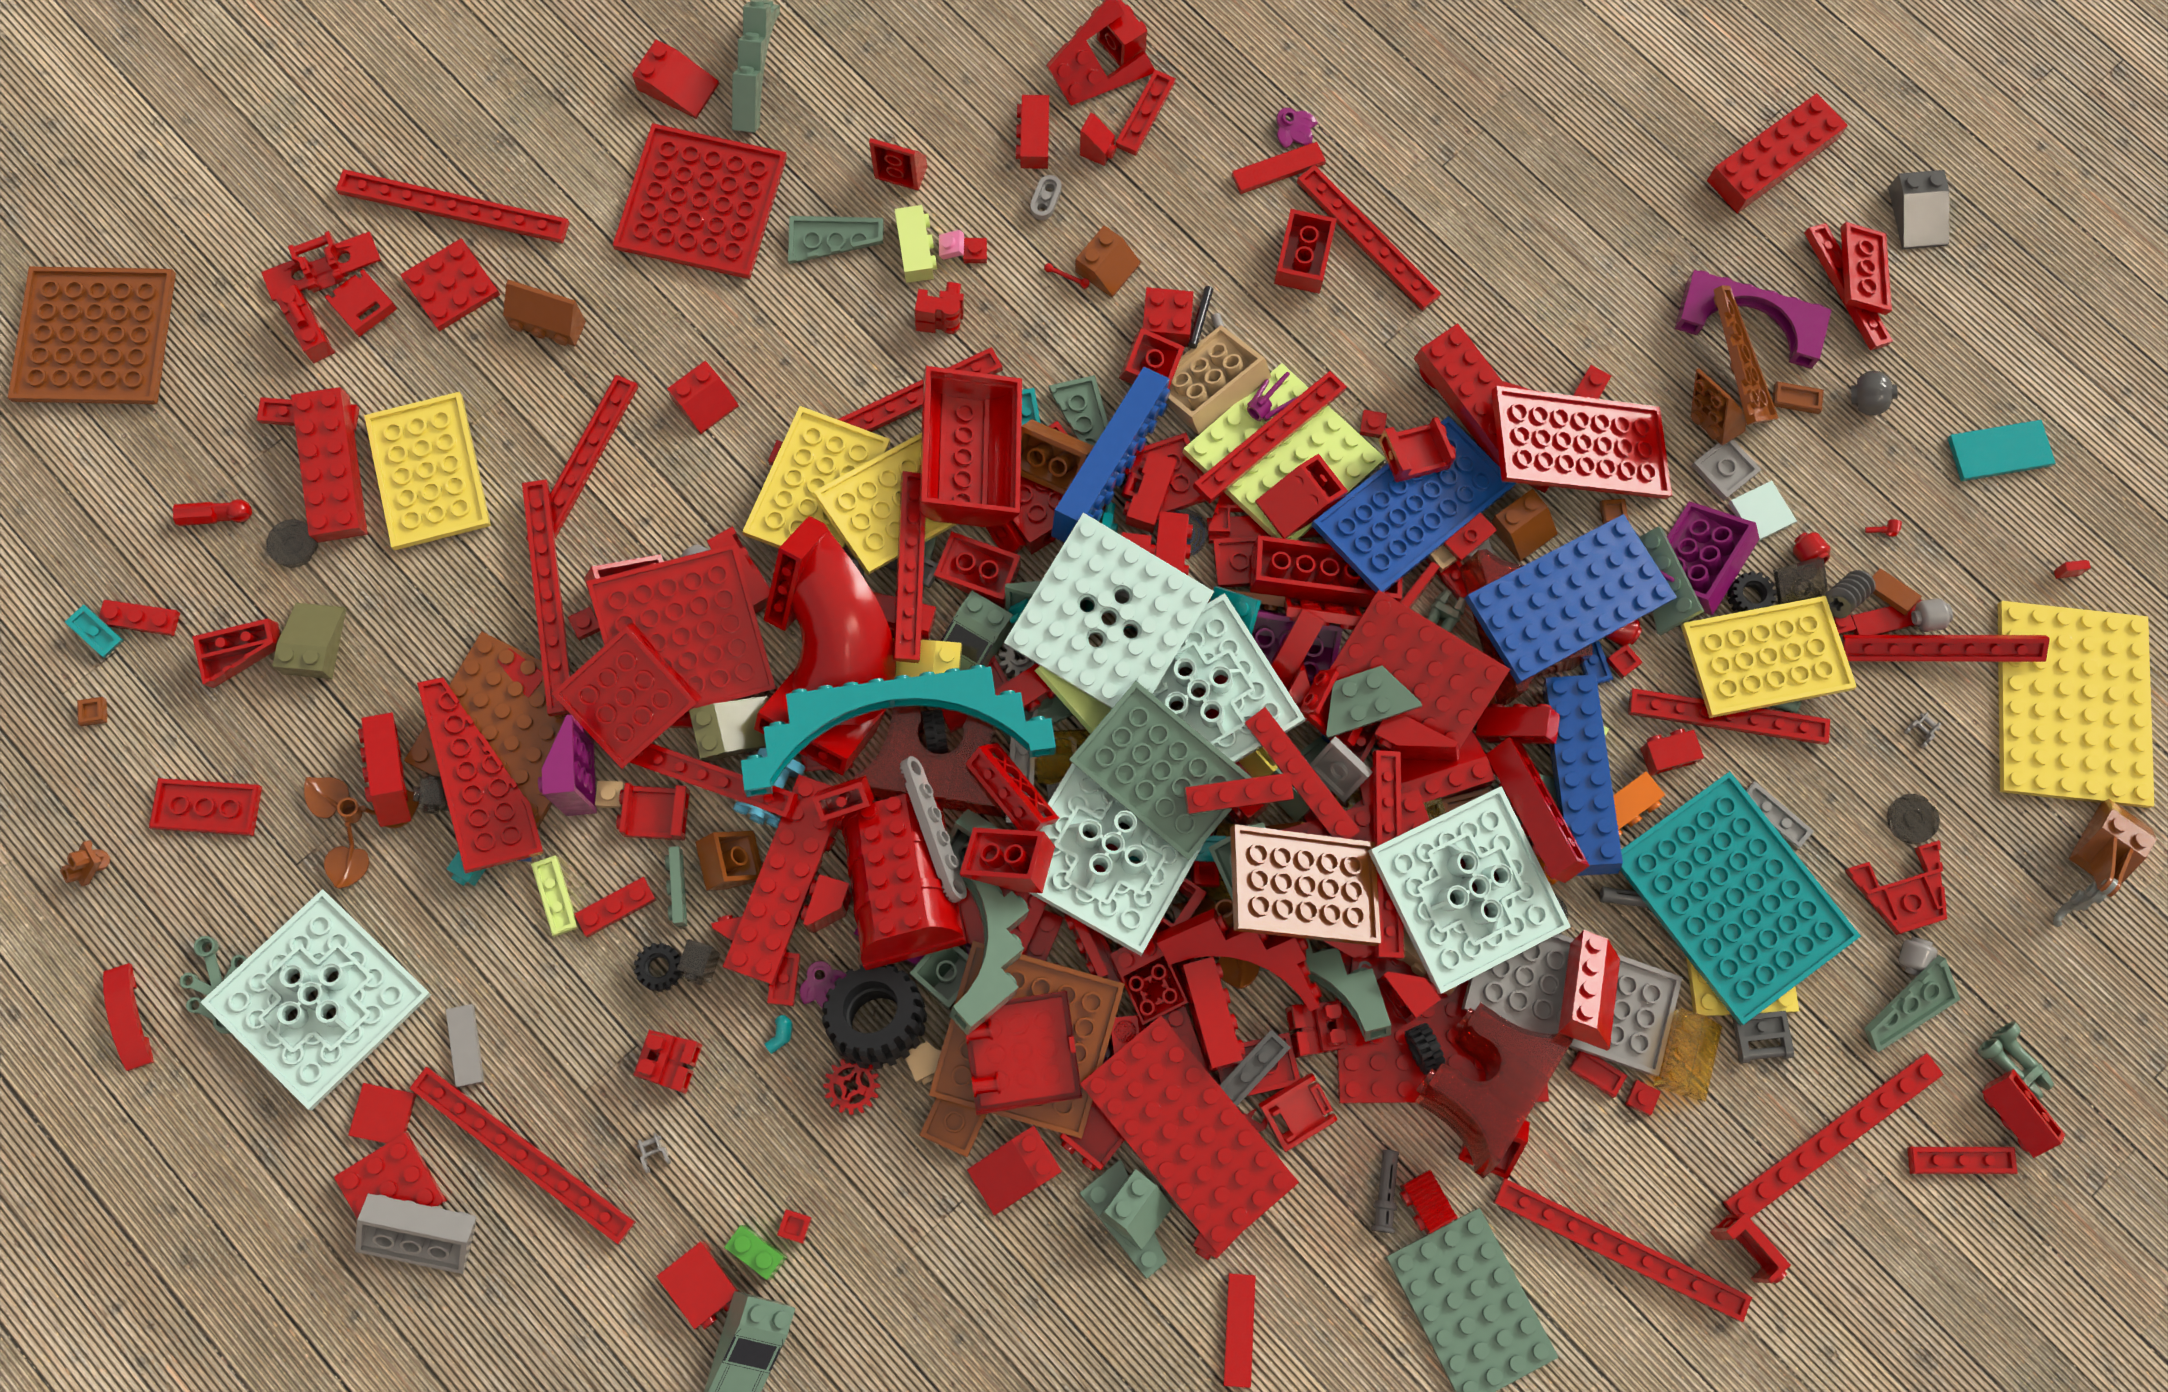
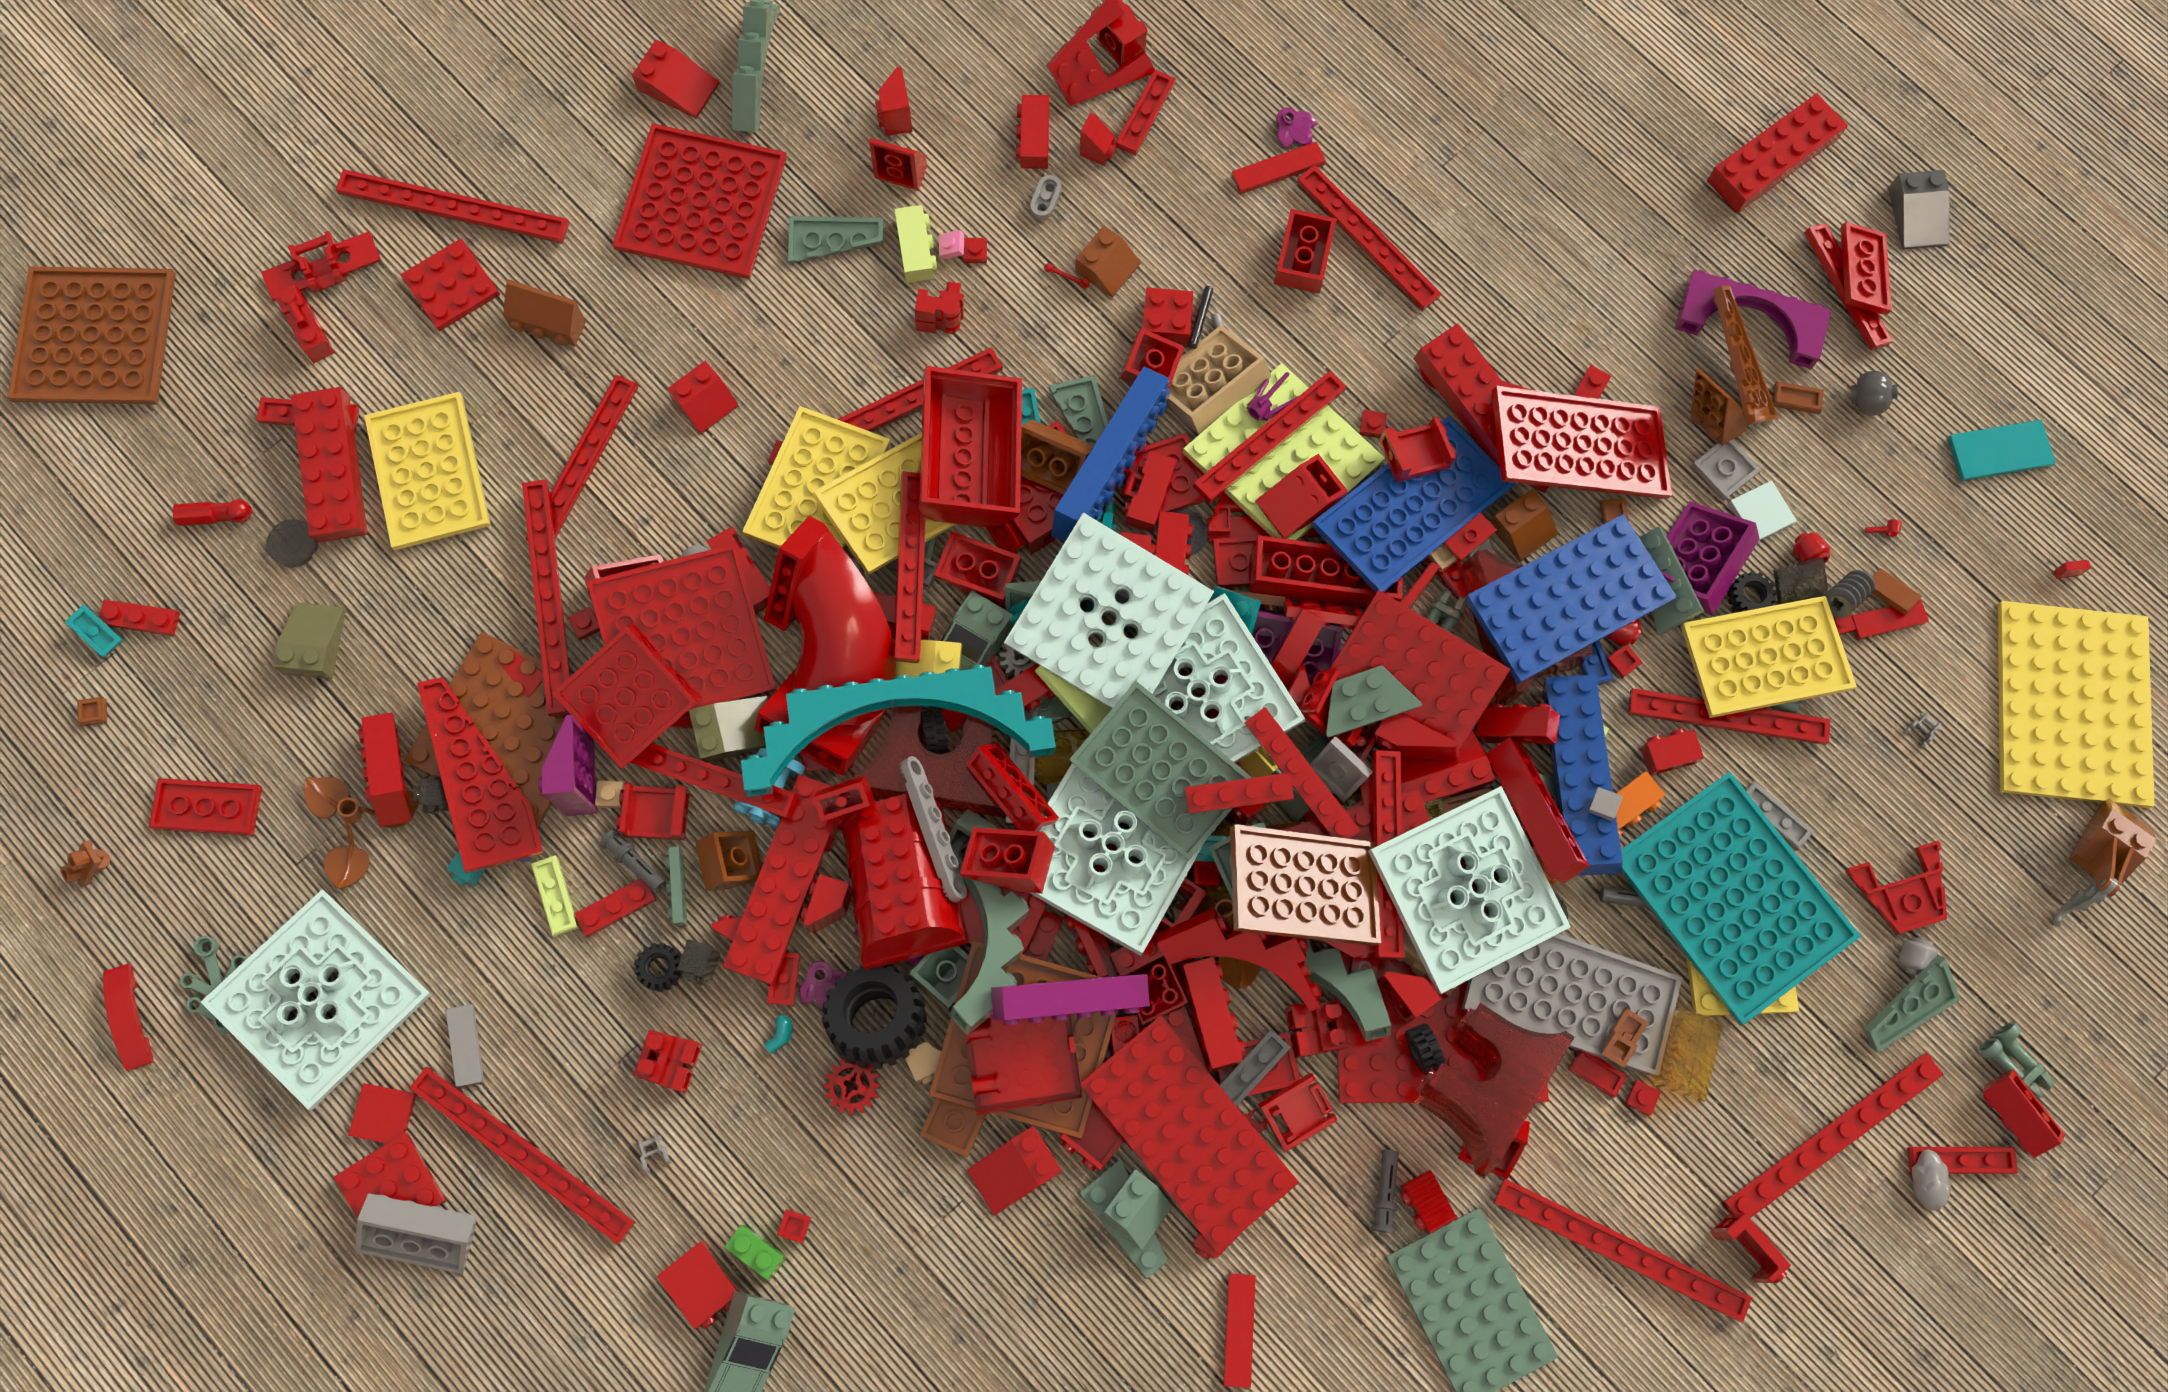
red wedge [192,618,281,688] -> none
red container [325,269,397,337] -> none
red slope [1558,930,1620,1051] -> none
dark grey plate [1732,1011,1794,1064] -> none
red plate [1842,635,2050,662] -> none
clear smoke tile [1886,794,1940,844] -> none
light grey head [1911,598,1953,632] -> none
none -> dark grey pin [599,829,666,894]
none -> red slope [875,66,913,136]
none -> magenta brick [991,974,1150,1025]
none -> light grey tile [1589,787,1623,822]
none -> dark orange slope [1601,1007,1649,1068]
none -> light grey arm [1912,1149,1951,1211]

